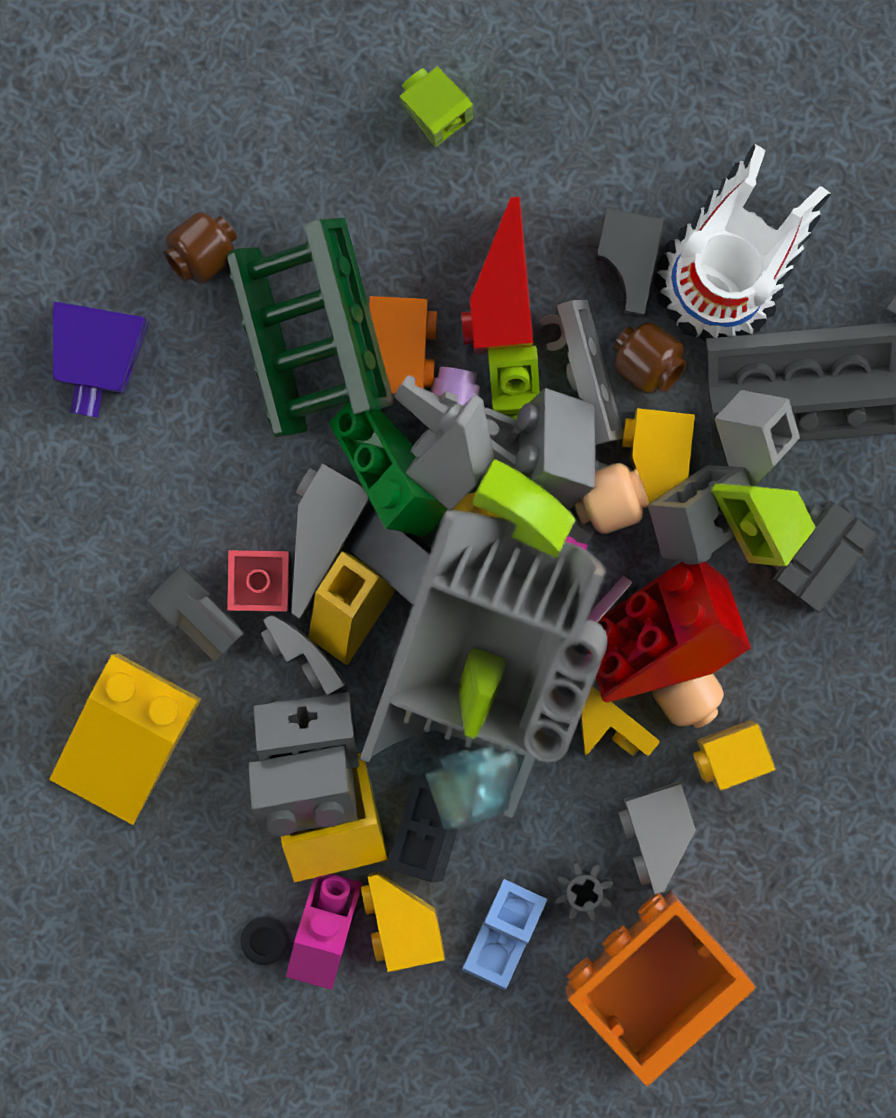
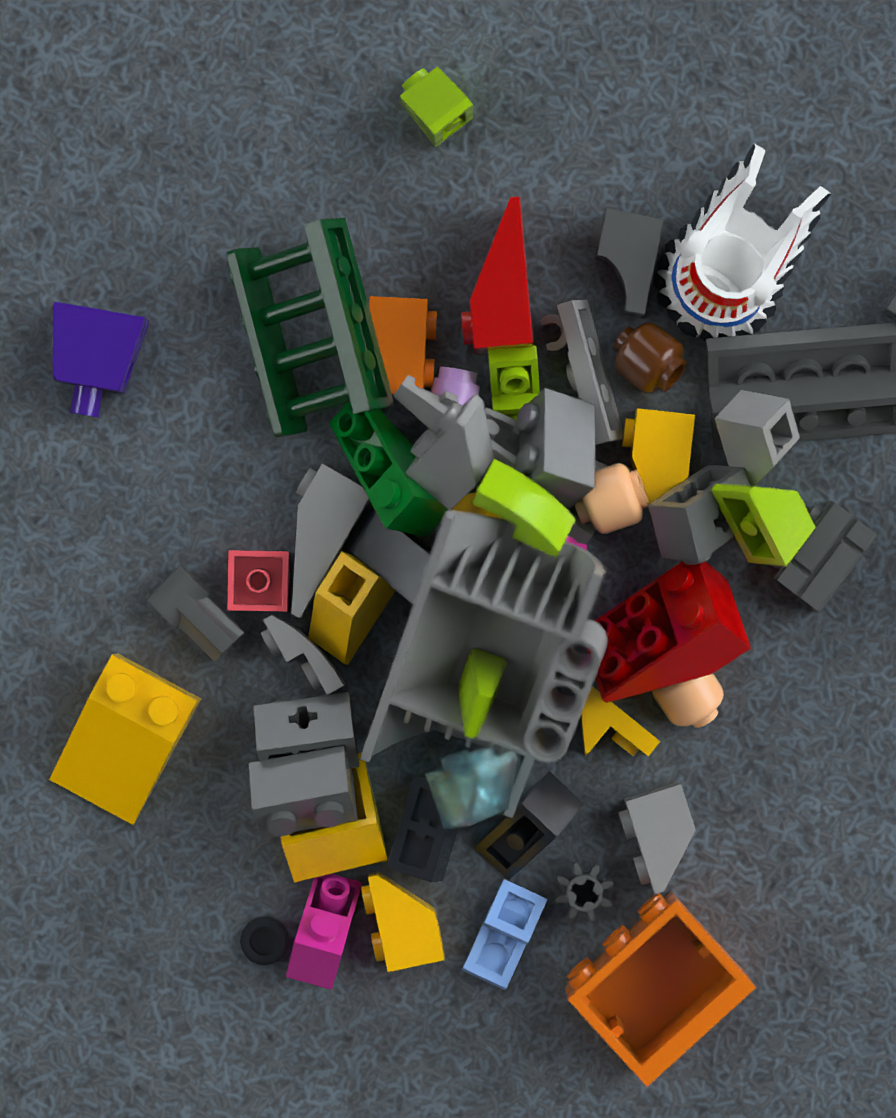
reddish brown head [163,212,237,284] -> none
sticker [575,576,632,645] -> none
yellow brick [692,720,776,791] -> none
none -> black slope [474,771,584,880]

